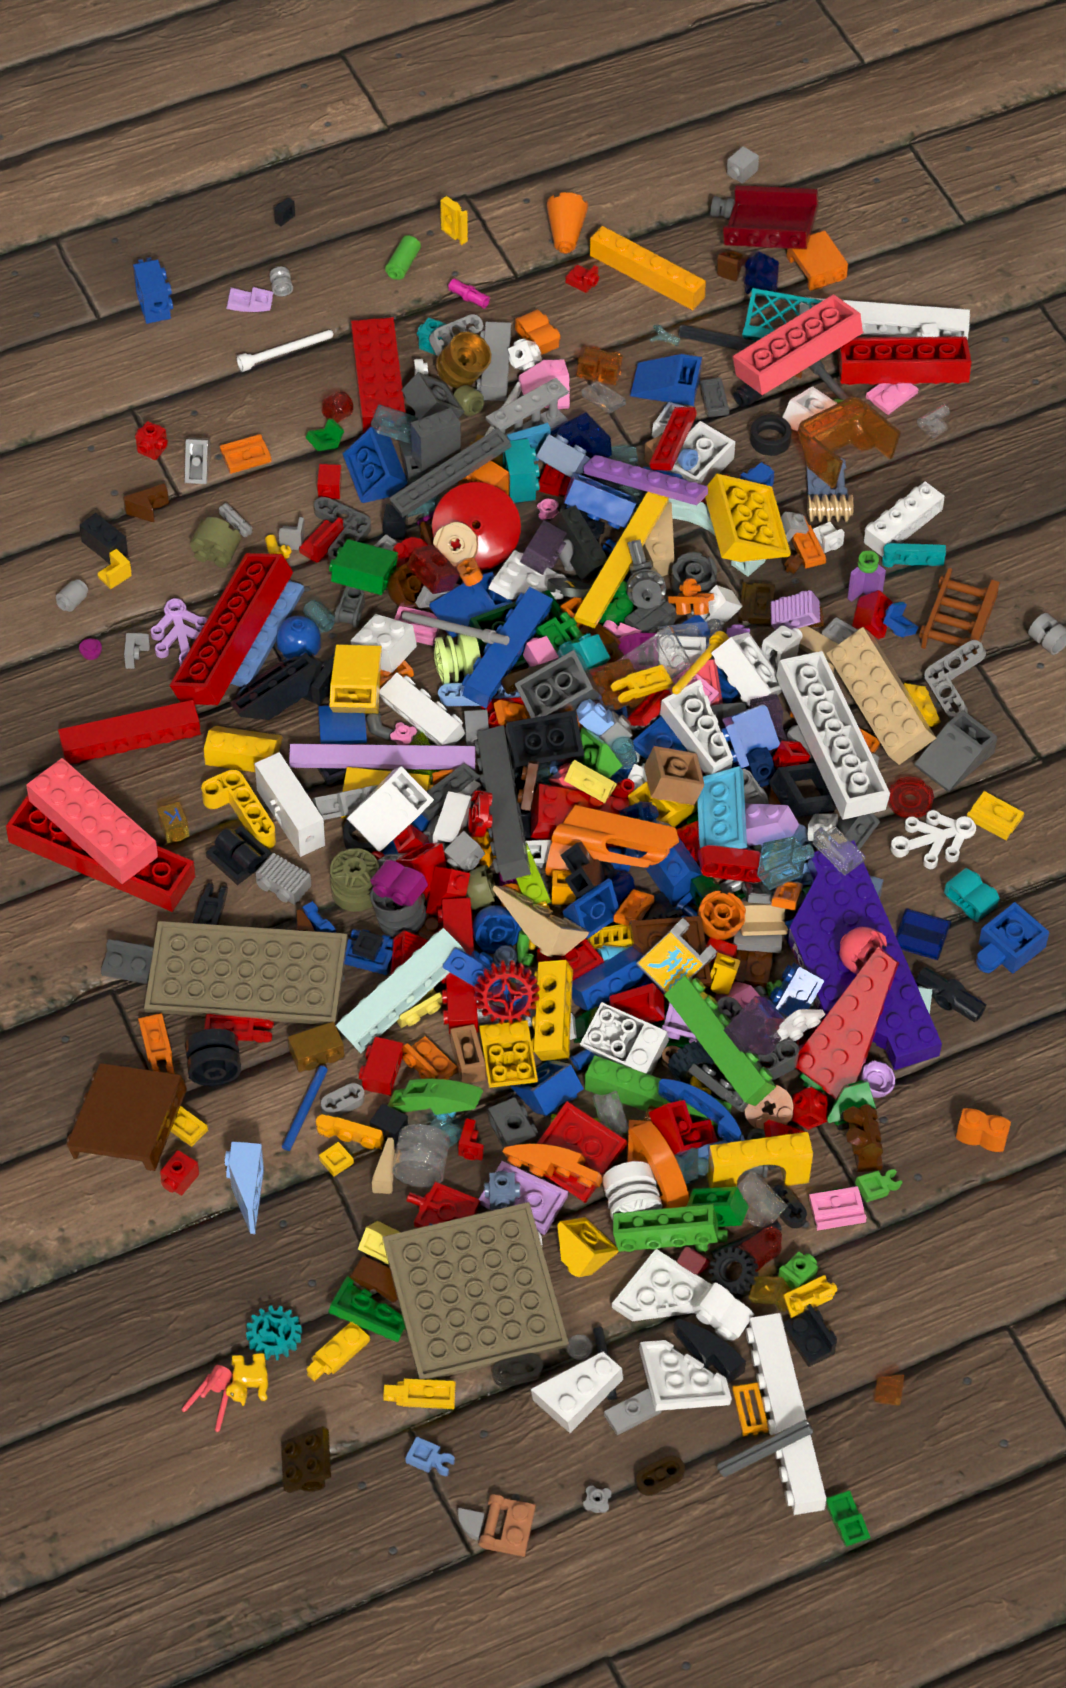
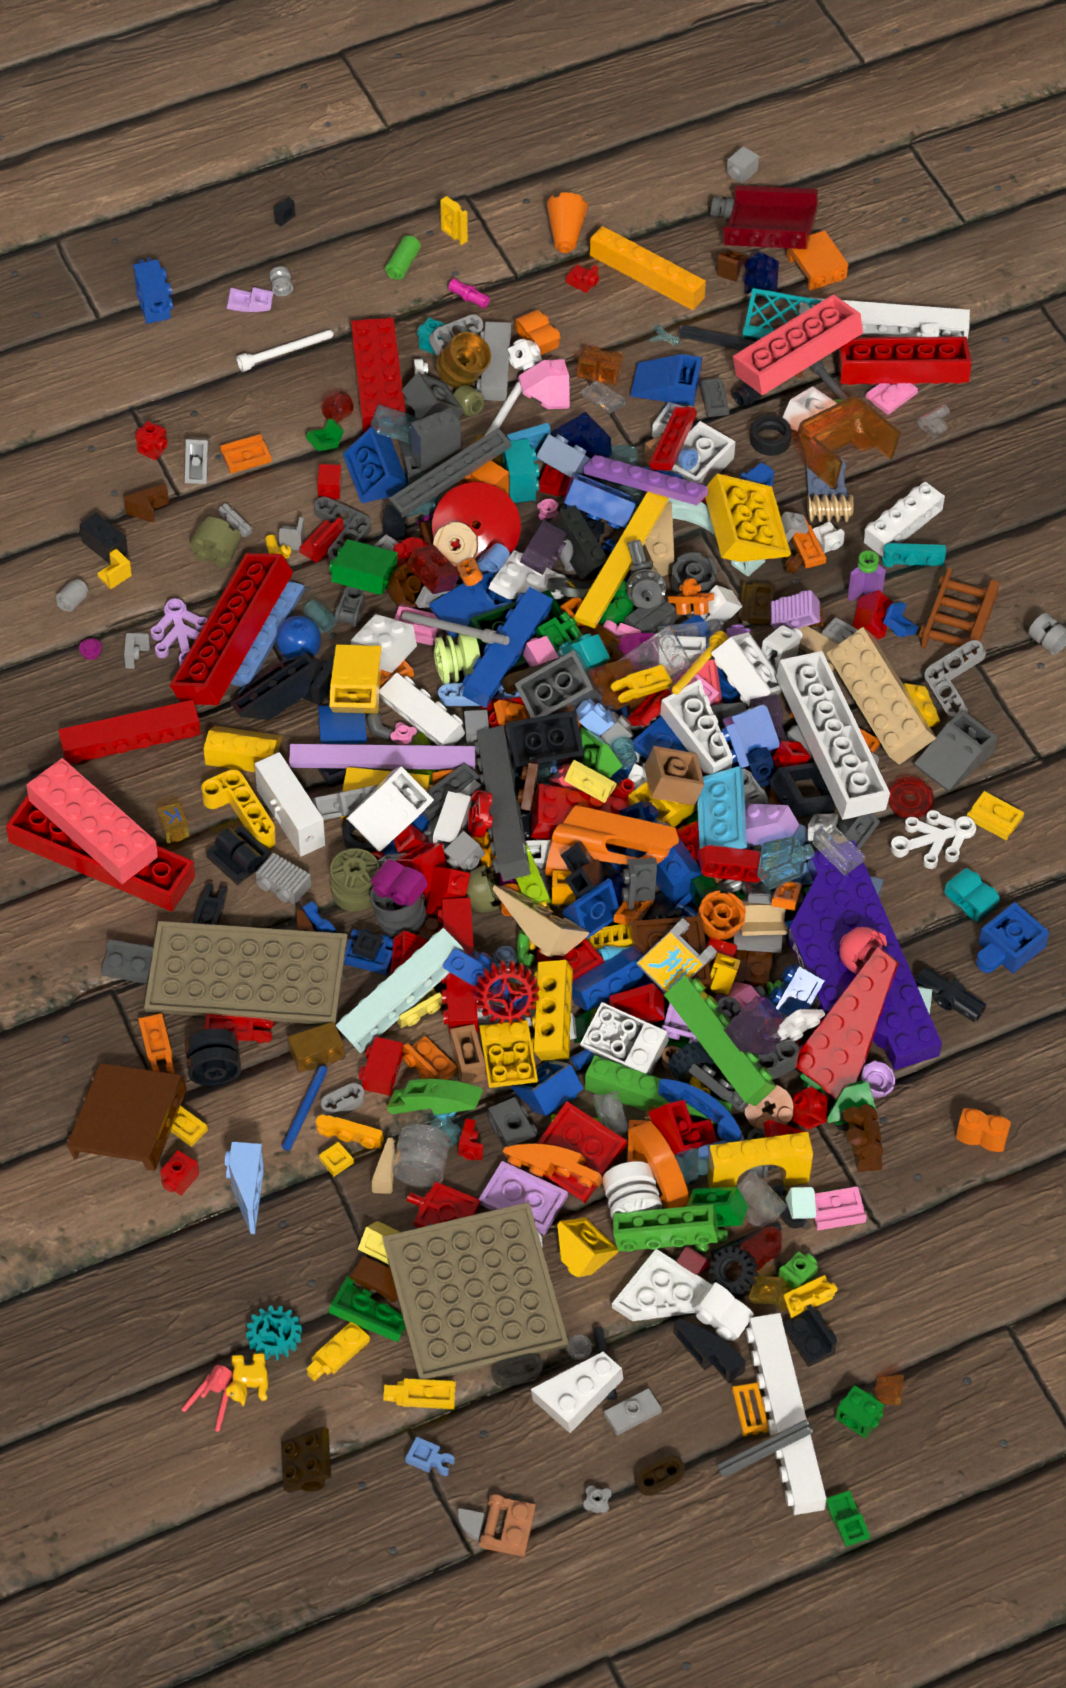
black brick [370,1103,410,1147] -> none
blue cylinder [472,905,521,954] -> none
sand blue brick [485,1171,520,1210] -> none
light grey fence [486,378,569,437] -> none
white plate [639,1340,732,1411] -> none
bright green plate [855,1169,903,1203] -> none
clear blue piece [896,908,951,960] -> none
none -> medium blue piece [476,544,510,576]
none -> dark grey bracket [621,858,657,910]
none -> light aqua slope [786,1187,816,1219]
none -> green head [836,1385,885,1439]

